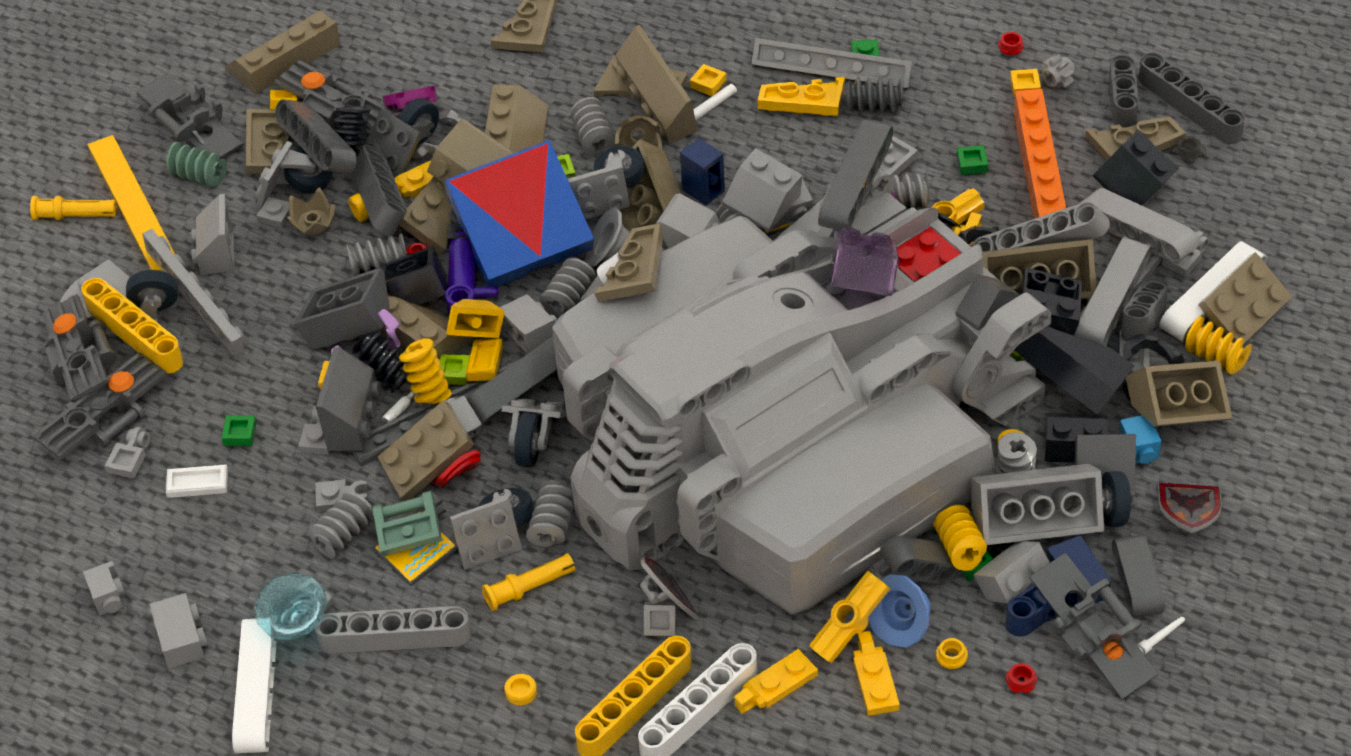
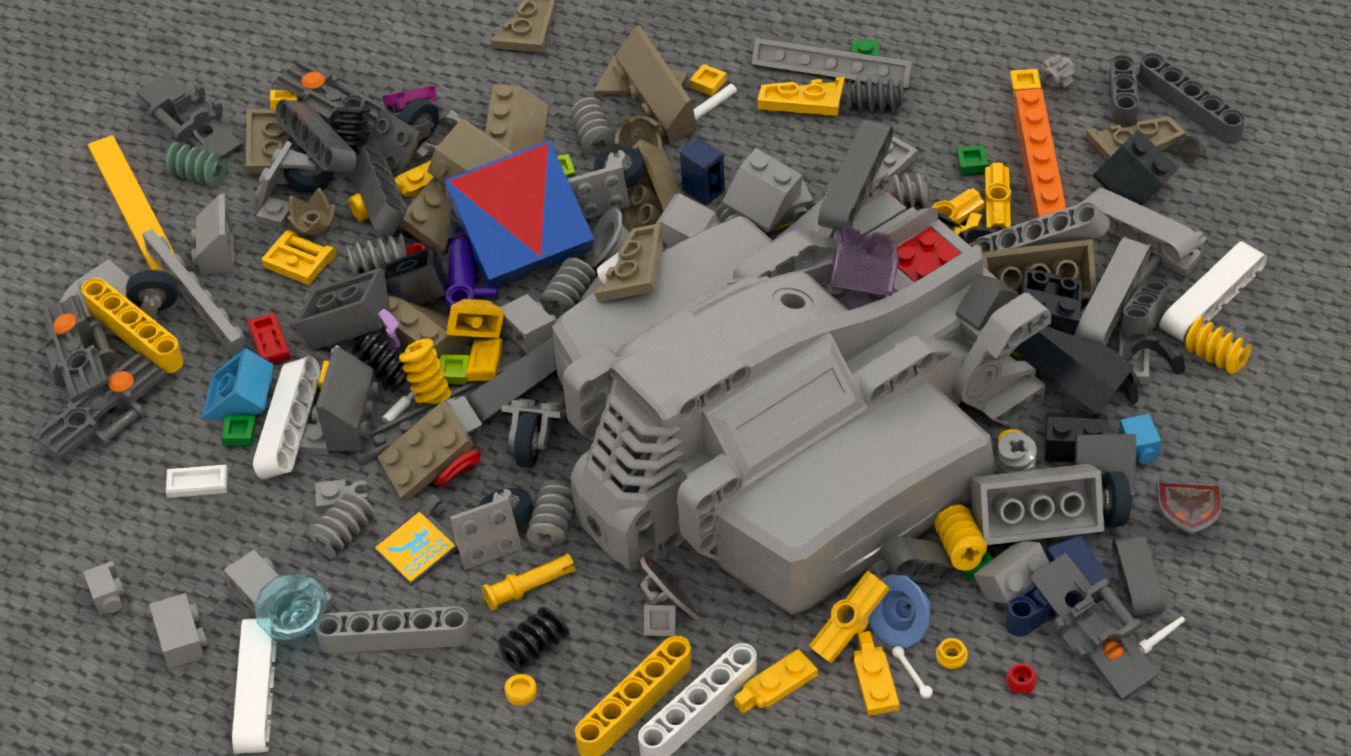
yellow pin [30,196,117,220] -> none
light grey plate [104,427,150,479] -> none
dark tan slope [225,10,340,95] -> none
sand green plate [372,490,442,557] -> none
red plate [998,32,1024,55] -> none
dark tan slope [1125,360,1232,427] -> none
dark tan plate [1198,252,1292,343] -> none
none -> dark azure slope [202,348,274,420]
none -> light grey brick [224,550,294,618]
none -> red plate [247,313,291,364]
none -> white beam [253,356,321,479]
none -> yellow plate [261,230,337,285]
none -> black piece [498,607,570,673]
none -> white hinge [892,646,932,699]
none -> yellow piece [985,163,1011,230]

